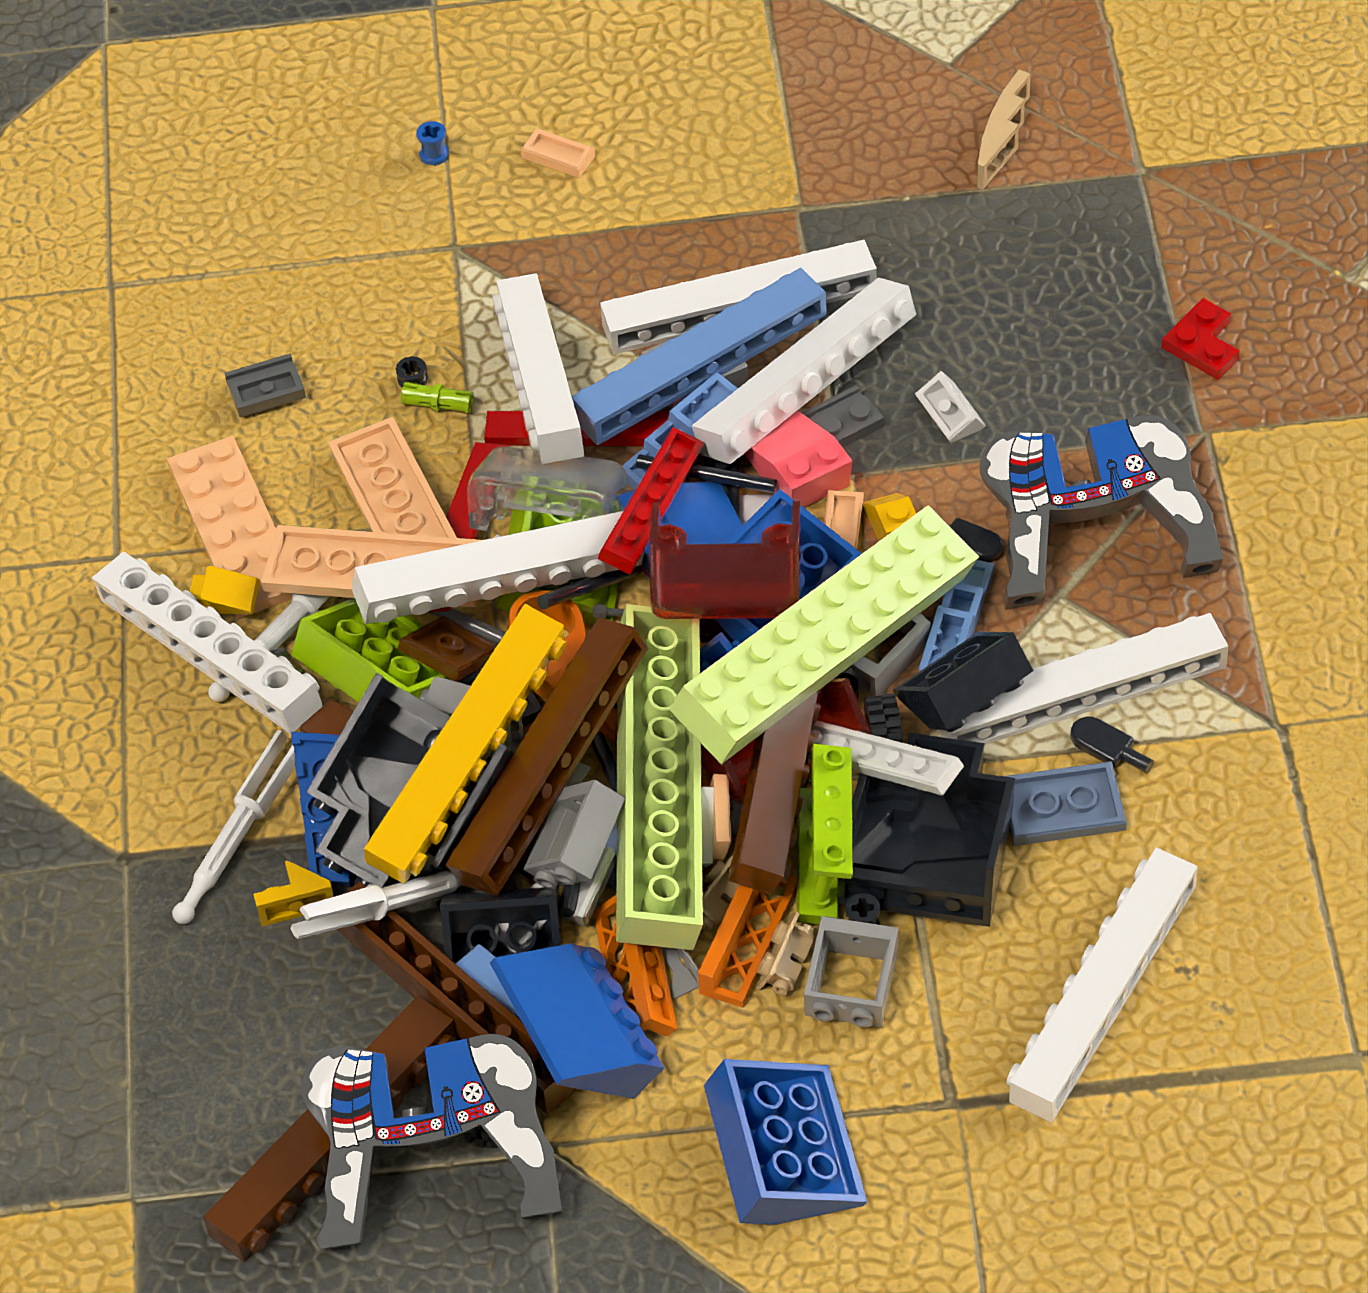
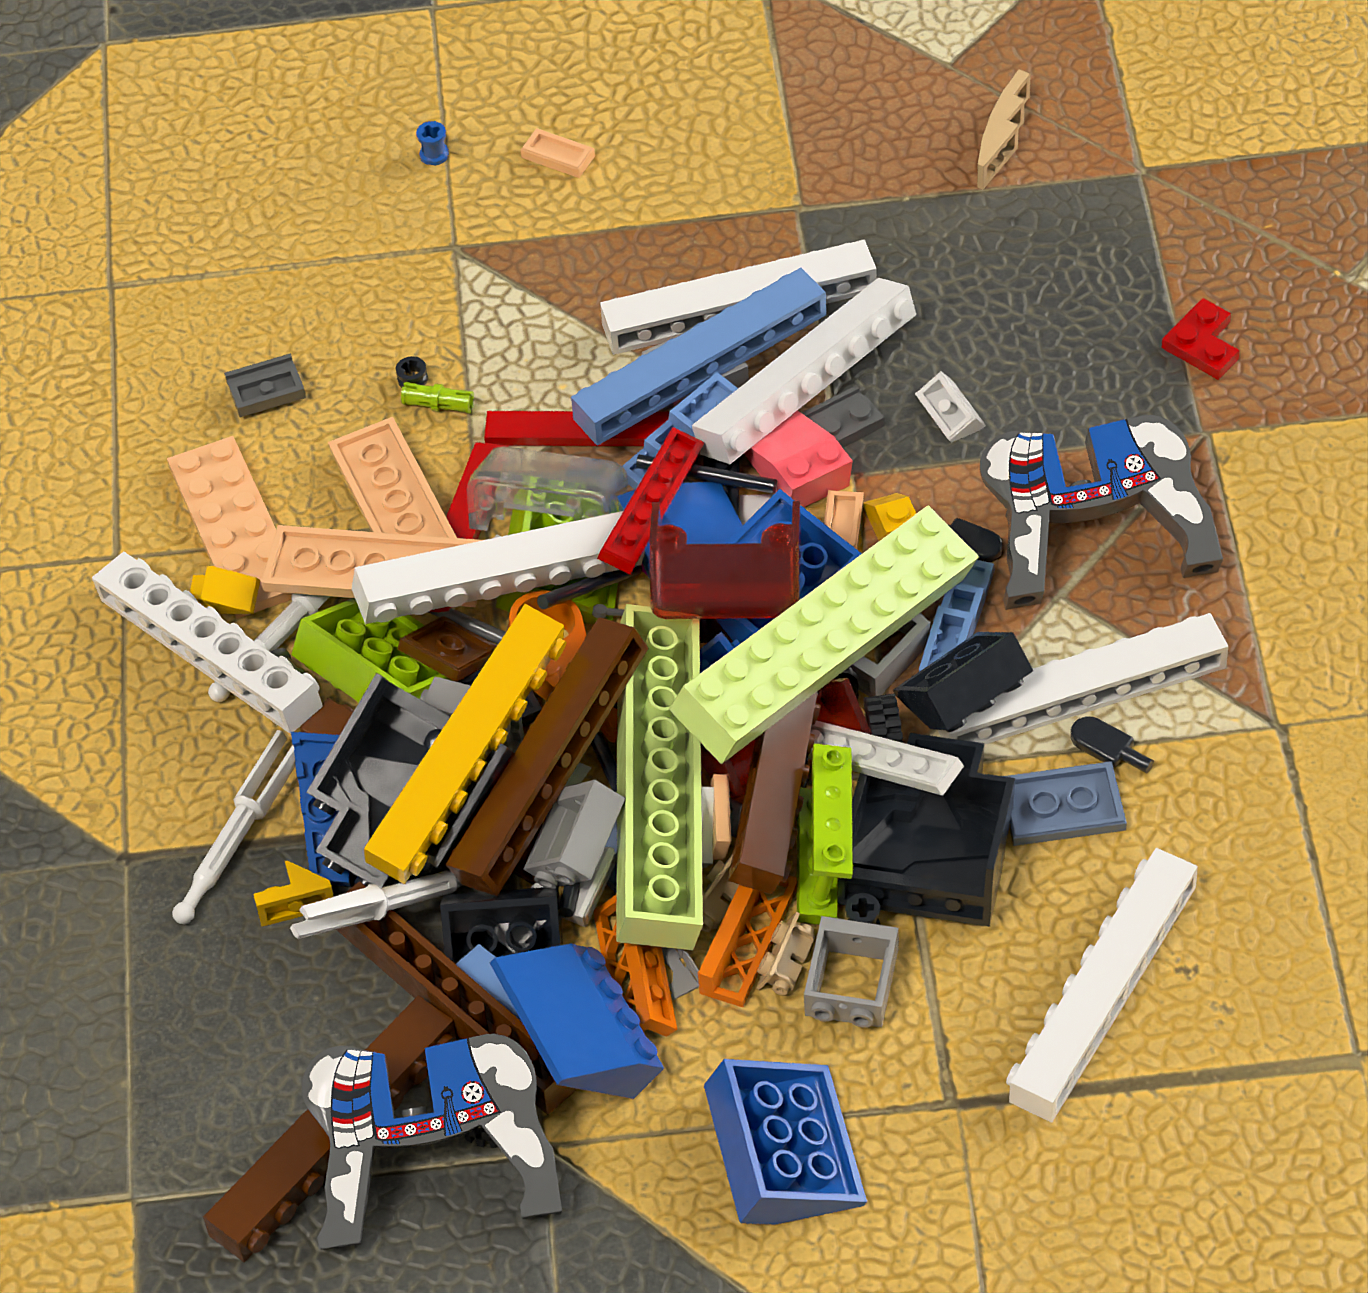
white brick [492,273,584,464] -> none

